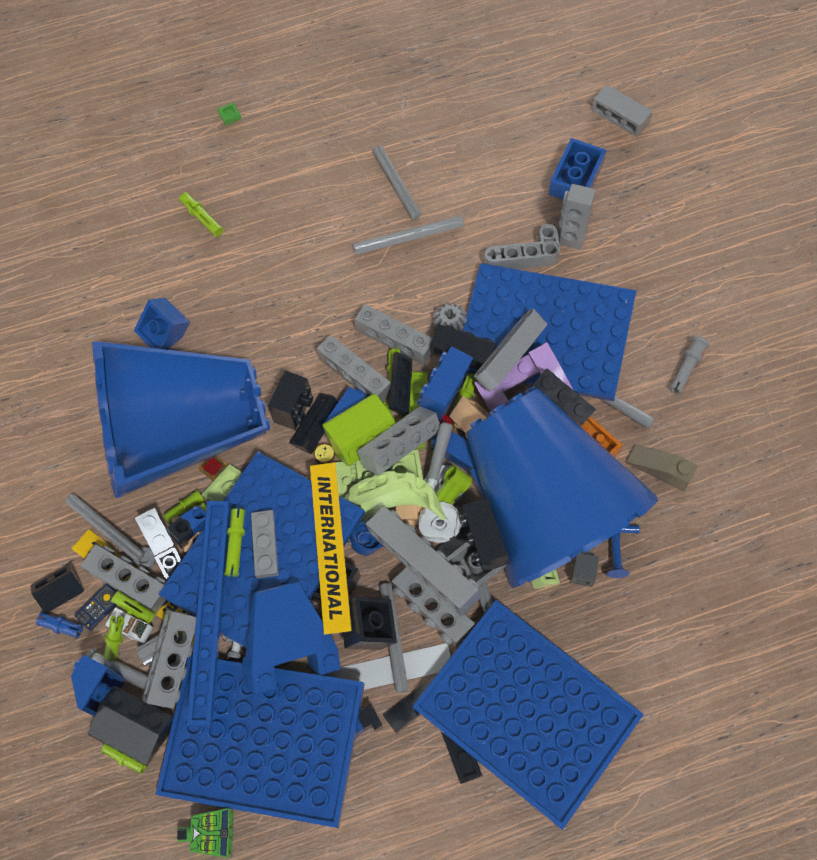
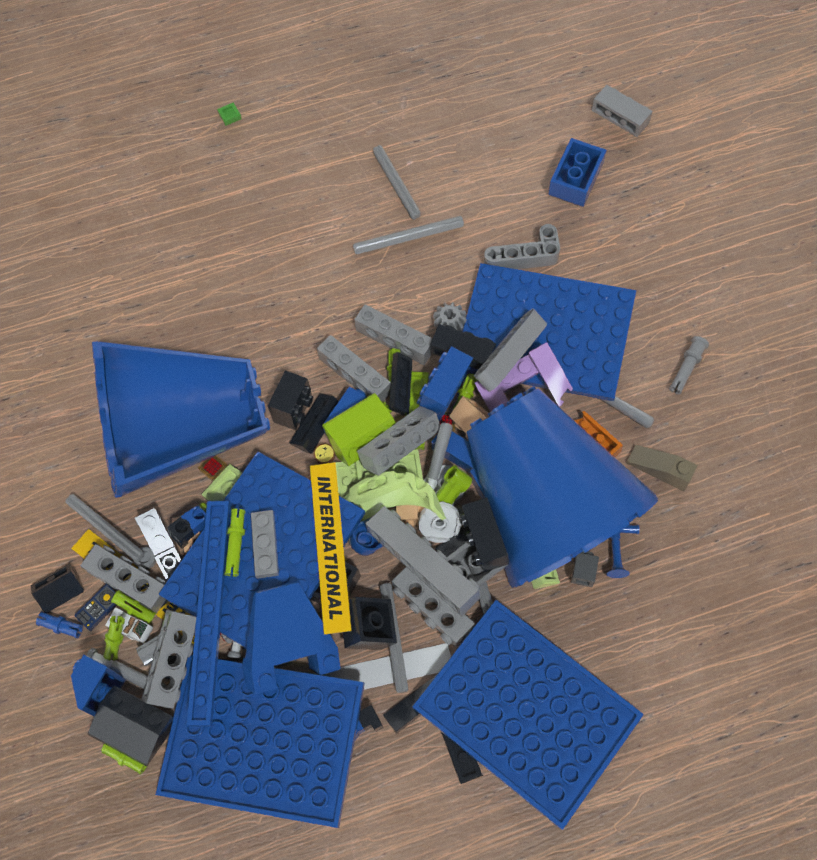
blue slope [134,298,190,350] -> none
lime axle [163,490,204,524] -> none
torso [177,808,234,858] -> none
lime pin [179,192,224,237] -> none
black brick [532,368,596,426] -> none
light grey brick [558,184,596,250] -> none

